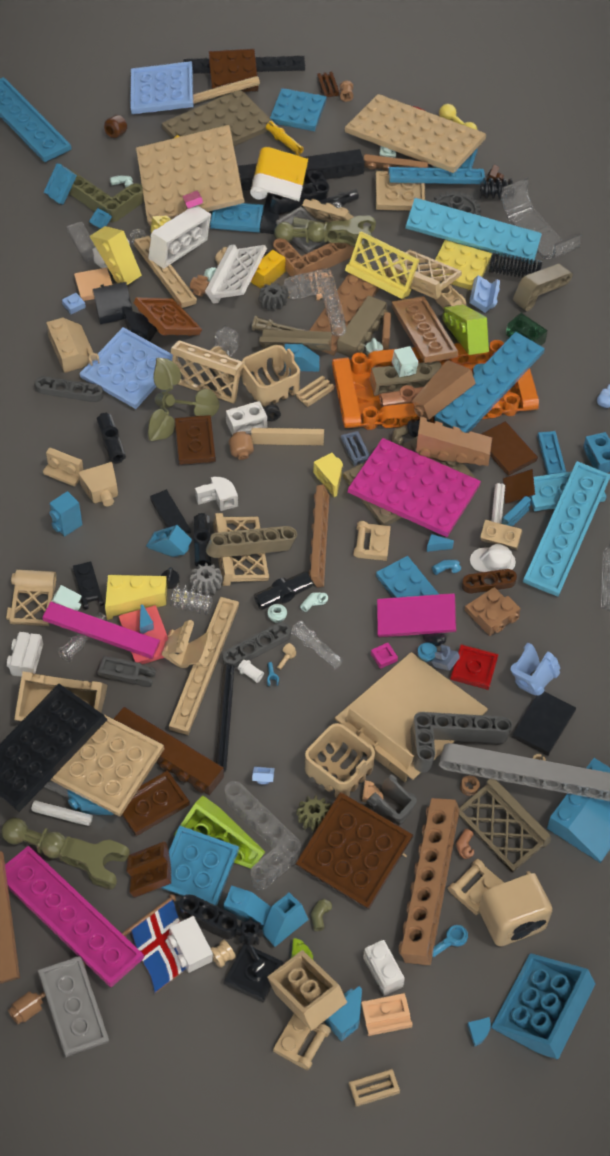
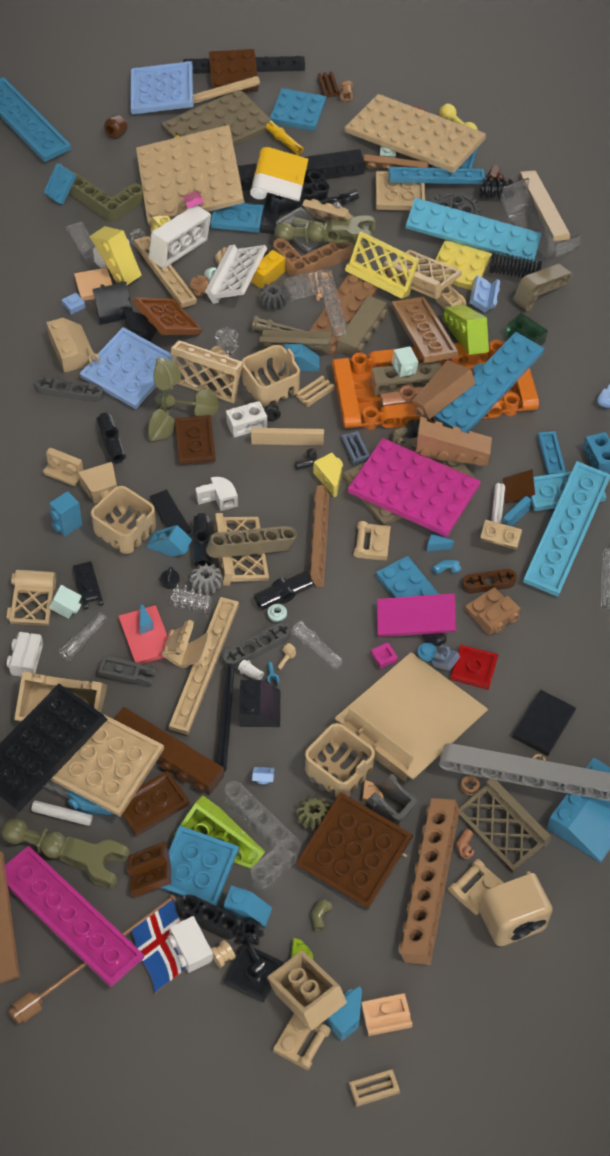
light grey tile [38,956,109,1057] -> none
dark pink tile [43,602,160,659] -> none
dark azure plate [89,208,112,229] -> none
light yellow wedge [105,575,167,620] -> none
light aqua arm [110,175,133,187] -> none
medium nougat head [229,431,254,460] -> none
dark azure slope [262,893,309,947] -> none
light aqua arm [300,593,328,612] -> none
white brick [363,940,405,996] -> none
light aqua tile [366,338,383,355] -> none
medium nougat tile [382,312,391,350] -> none
dark grey beam [410,712,512,773] -> none
dark azure plate [432,925,468,958] -> none
dark azure tile [467,1017,491,1046] -> none
white piece [470,544,516,572] -> none
reddish brown tile [481,421,538,476] -> none
dark azure slope [492,953,595,1059] -> none
light blue piece [511,643,560,696] -> none
none -> tan piece [91,486,156,554]
none -> black slope [240,680,281,727]
none -> black arm [295,448,317,470]
none -> tan tile [520,170,570,241]

